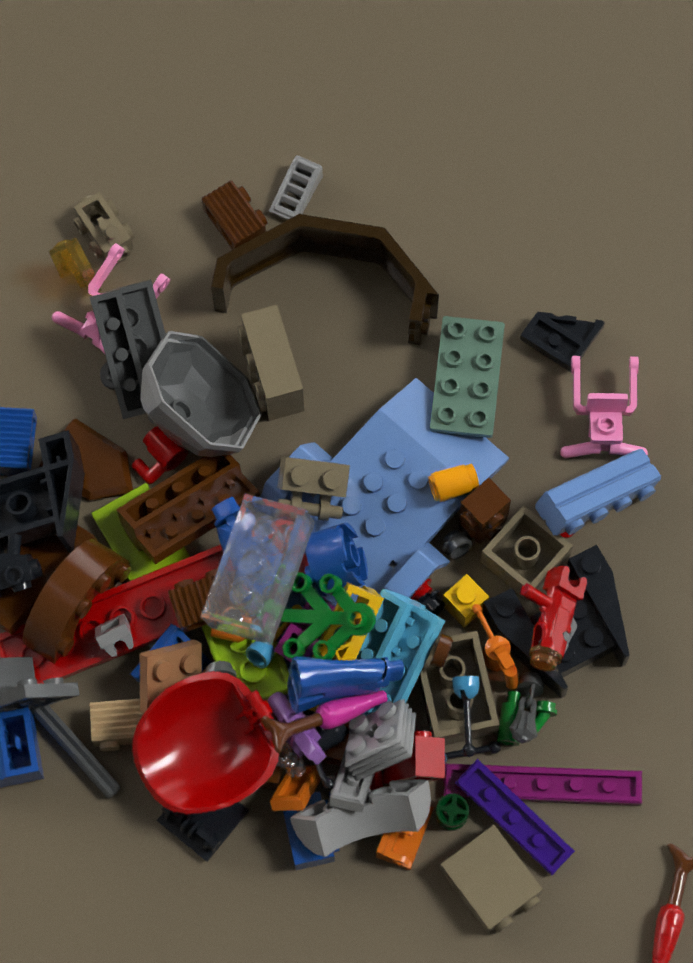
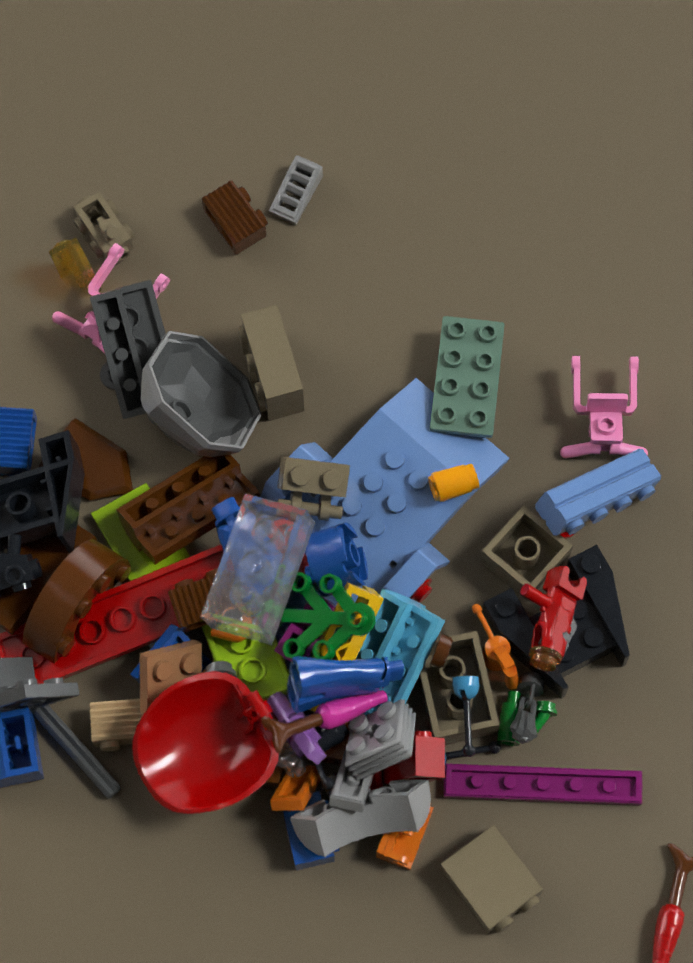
light grey tile [95,614,134,657] -> none
red piece [131,426,189,484] -> none
black hinge [156,802,249,862] -> none
dark brown panel [211,214,439,345] -> none
dark azure hinge [245,604,303,668] -> none
black plate [417,590,445,615] -> none
dark green wheel [436,794,469,831] -> none
dark grey plate [442,530,472,559] -> none
yellow brick [443,574,489,628] -> none
dark purple tile [455,759,575,875] -> none
reddish brown brick [458,478,511,544] -> none
black wing [520,311,605,372] -> none

